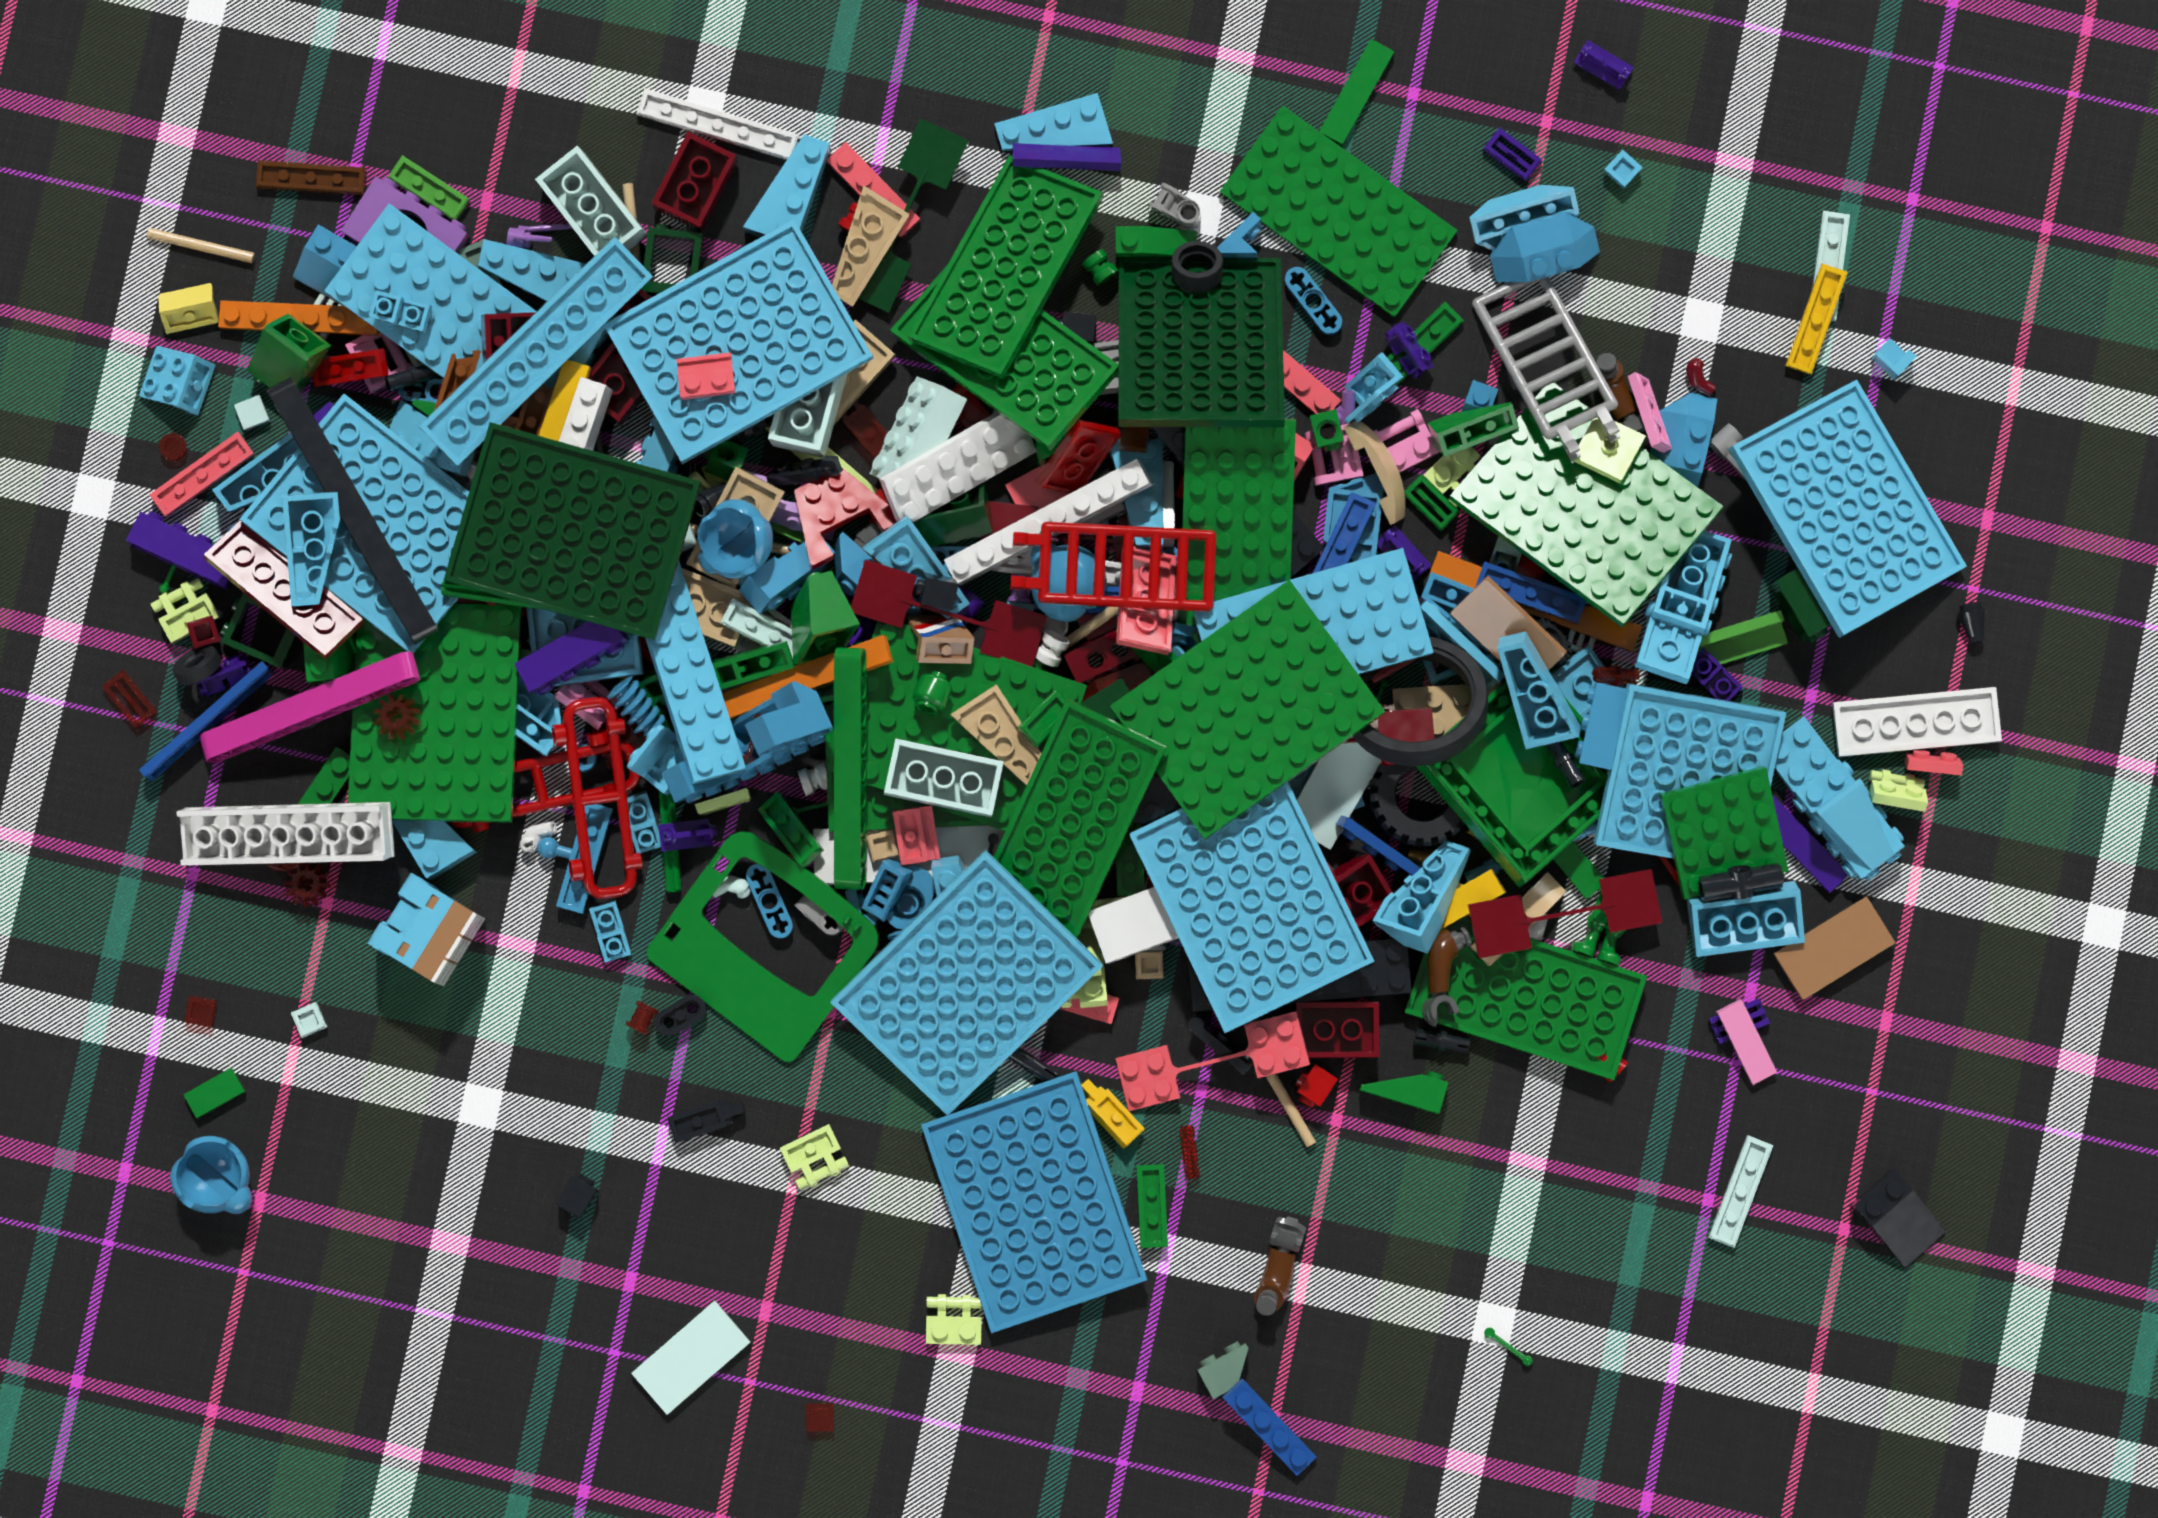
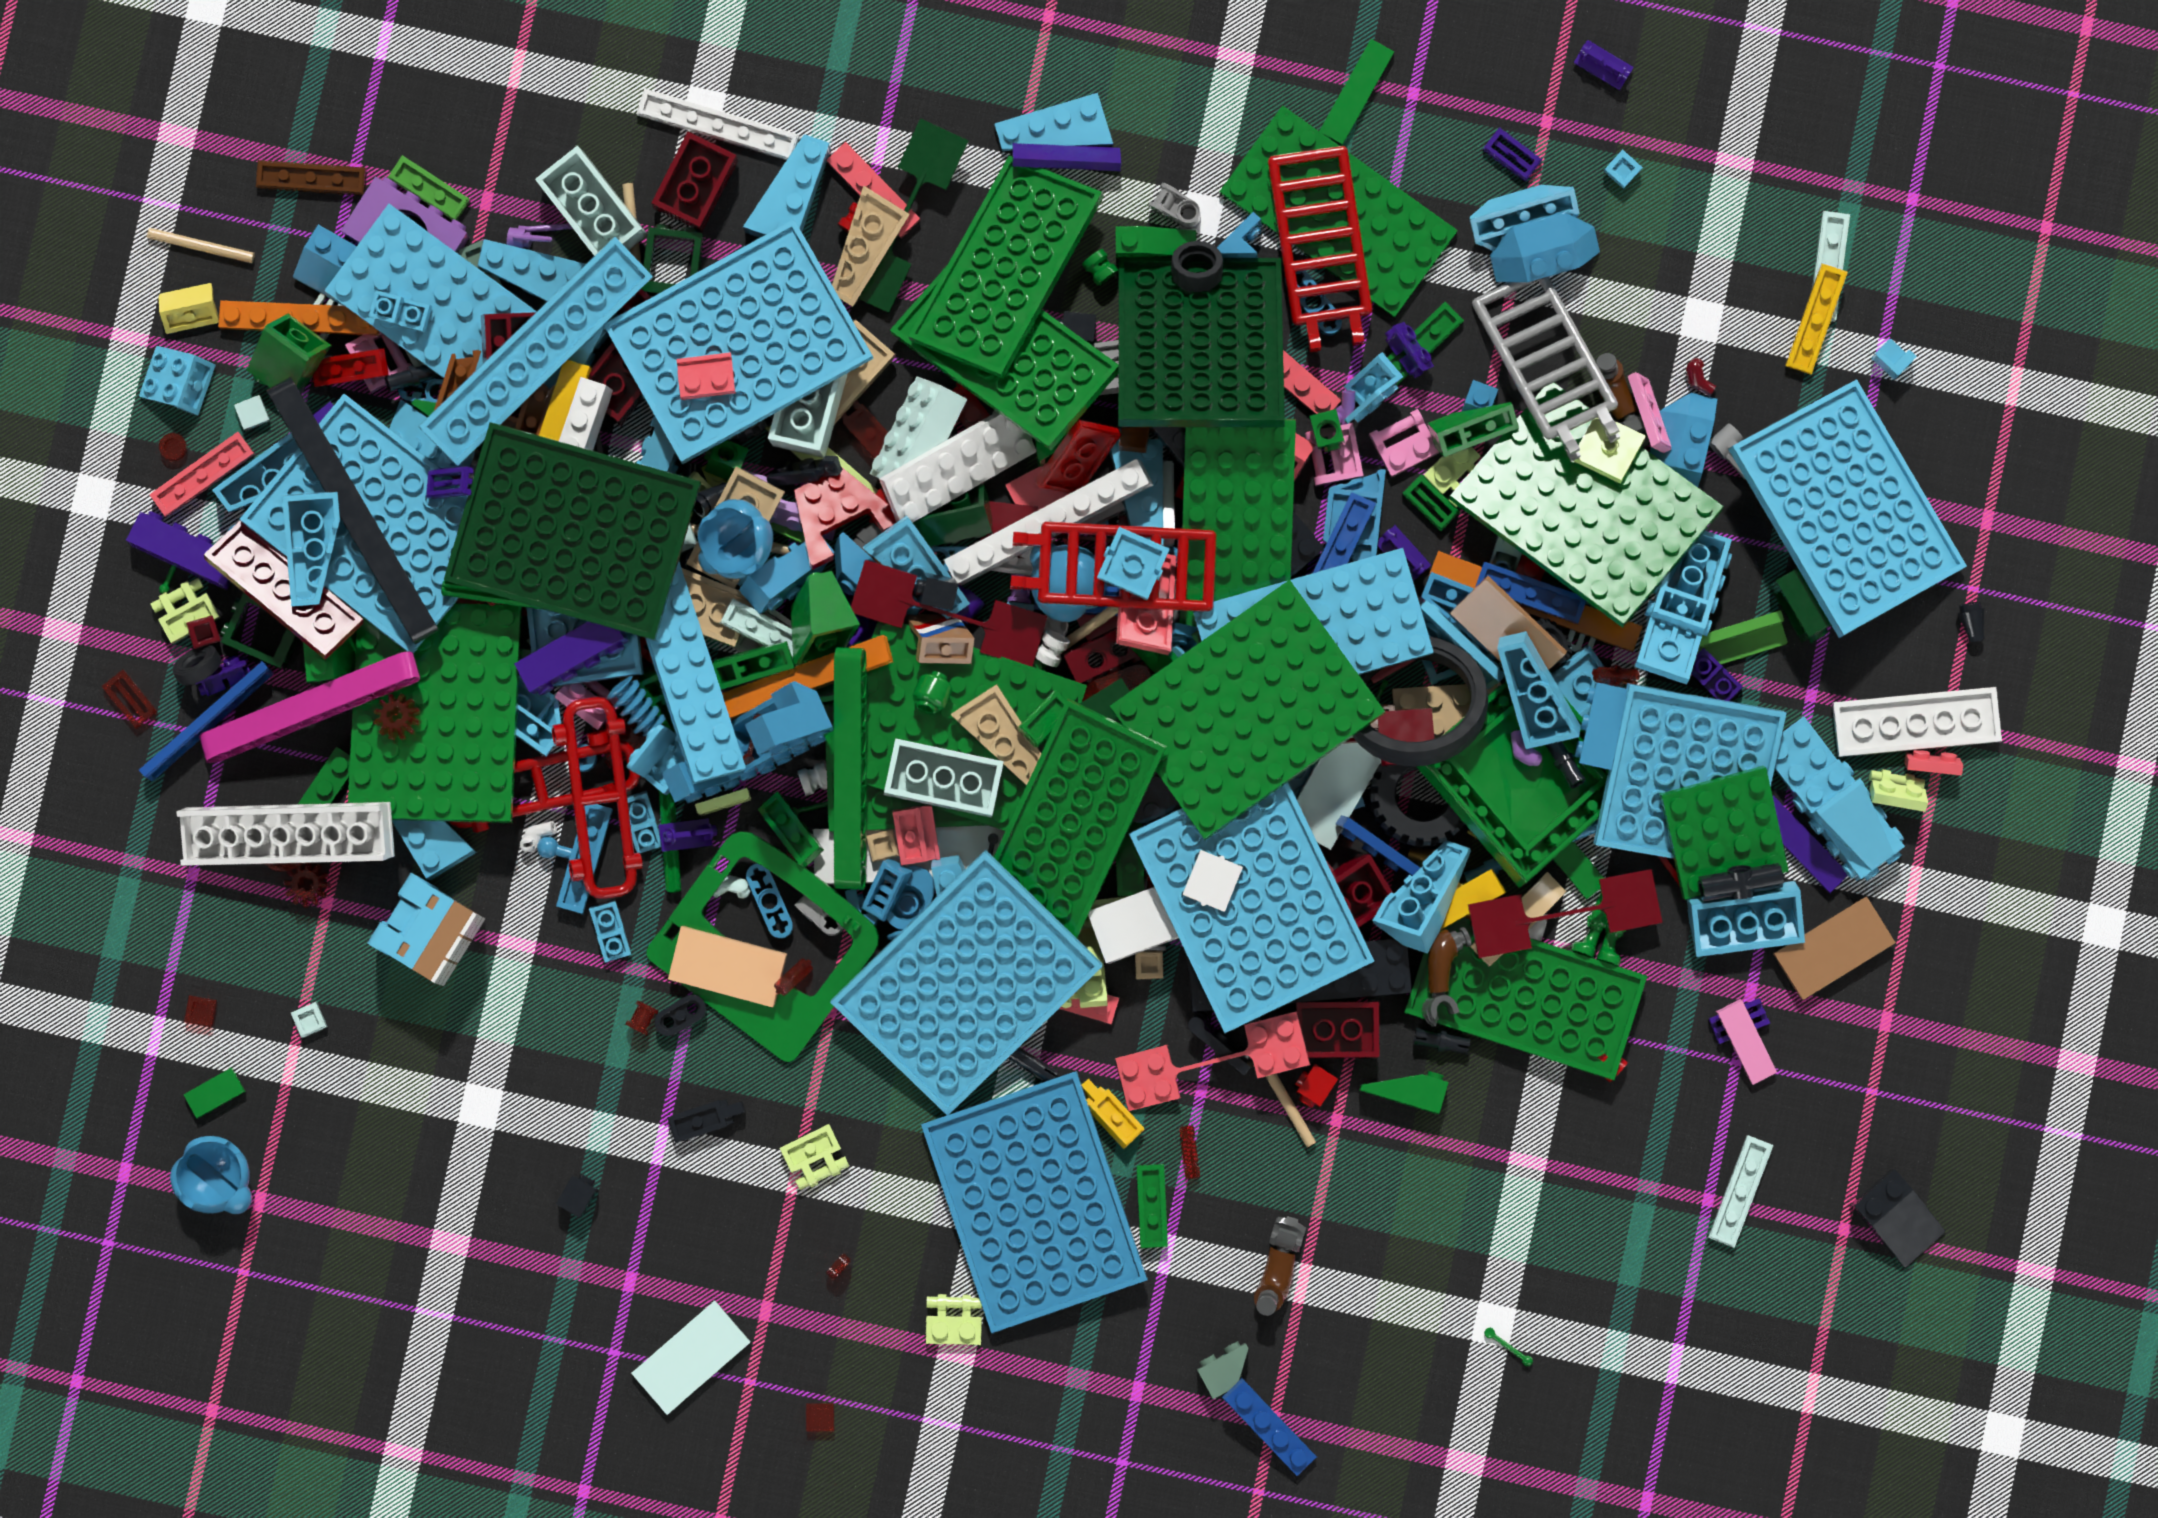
tan slope [1344,421,1406,525] -> none
none -> dark purple tile [426,466,473,499]
none -> light nougat tile [668,926,787,1007]
none -> clear red axle [774,959,813,996]
none -> clear red tile [826,1253,851,1280]
none -> medium azure plate [1097,527,1169,600]
none -> white piece [1182,850,1243,912]
none -> red bar [1268,146,1372,352]
none -> medium lavender arm [1511,731,1542,766]

